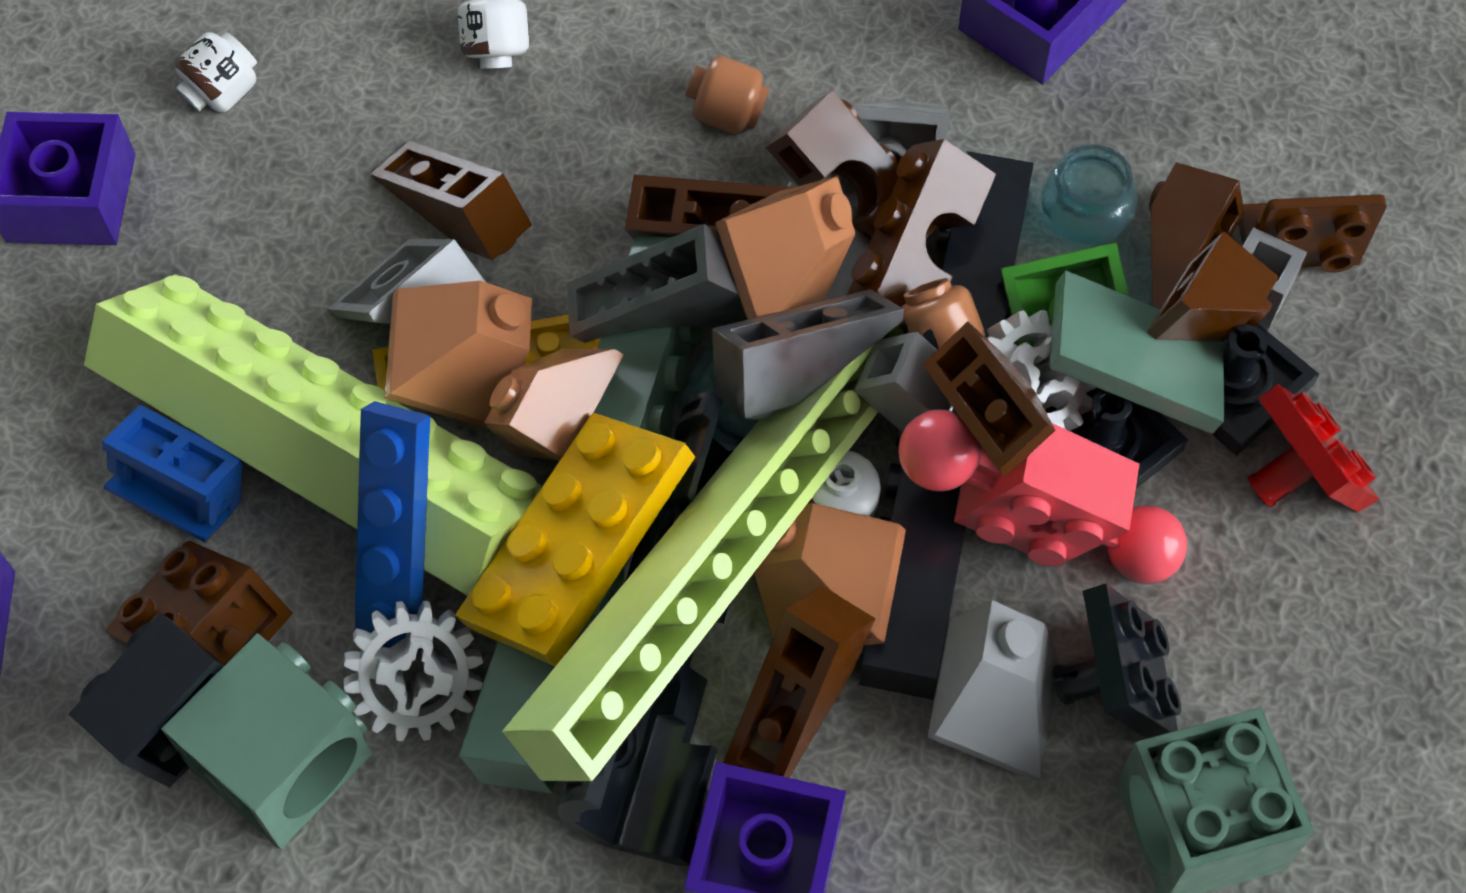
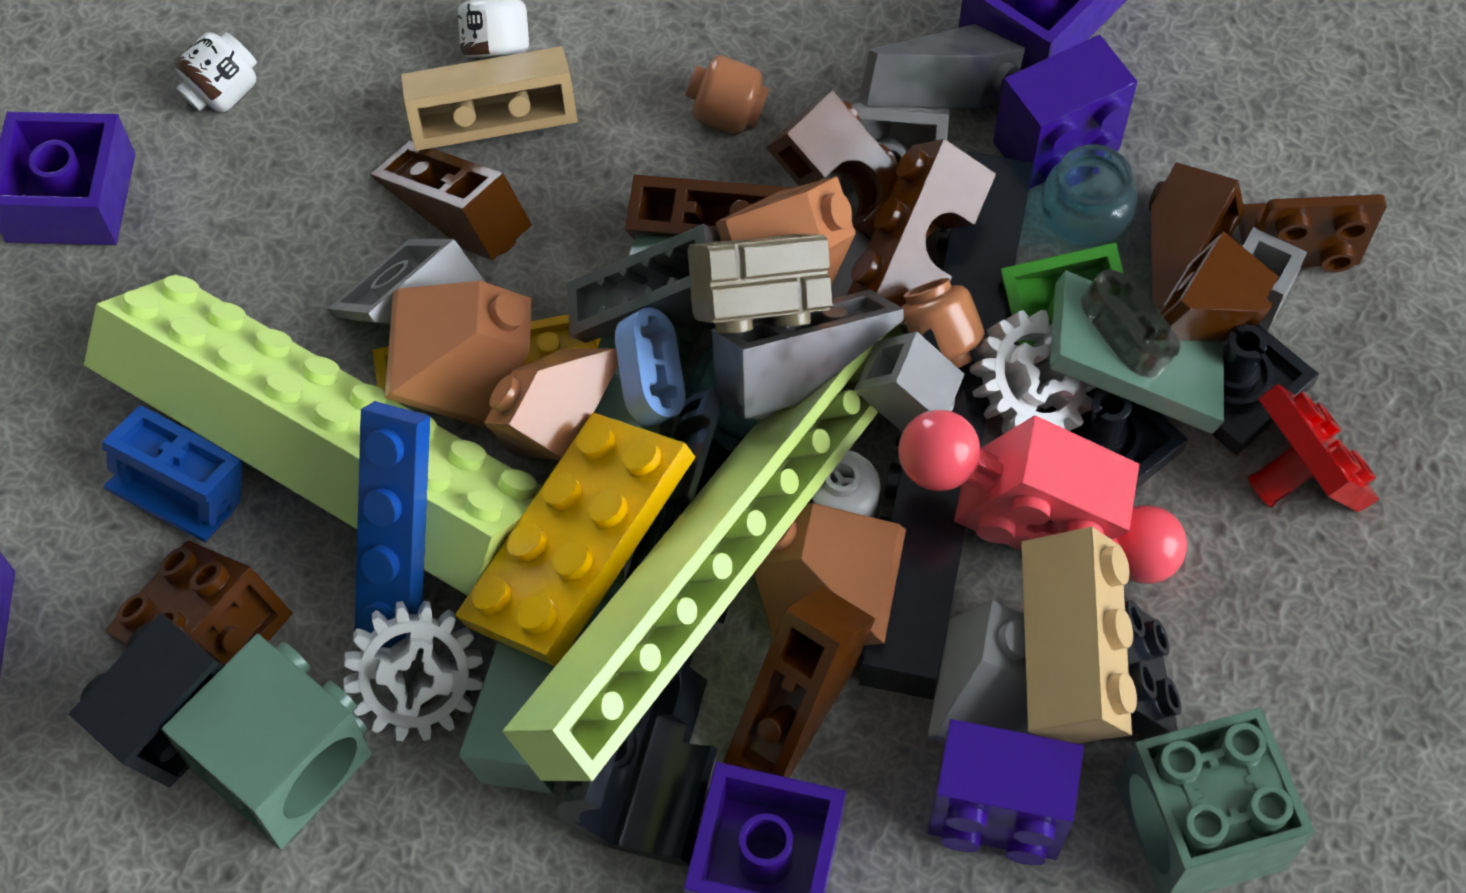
reddish brown slope [922,321,1056,476] -> none
none -> tan brick [401,46,578,151]
none -> light blue beam [615,307,685,427]
none -> brick [688,233,832,333]
none -> flat silver slope [858,24,1025,108]
none -> dark purple brick [928,719,1084,865]
none -> dark purple brick [993,35,1137,189]
none -> tan brick [1021,526,1137,744]
none -> clear smoke beam [1081,270,1181,378]

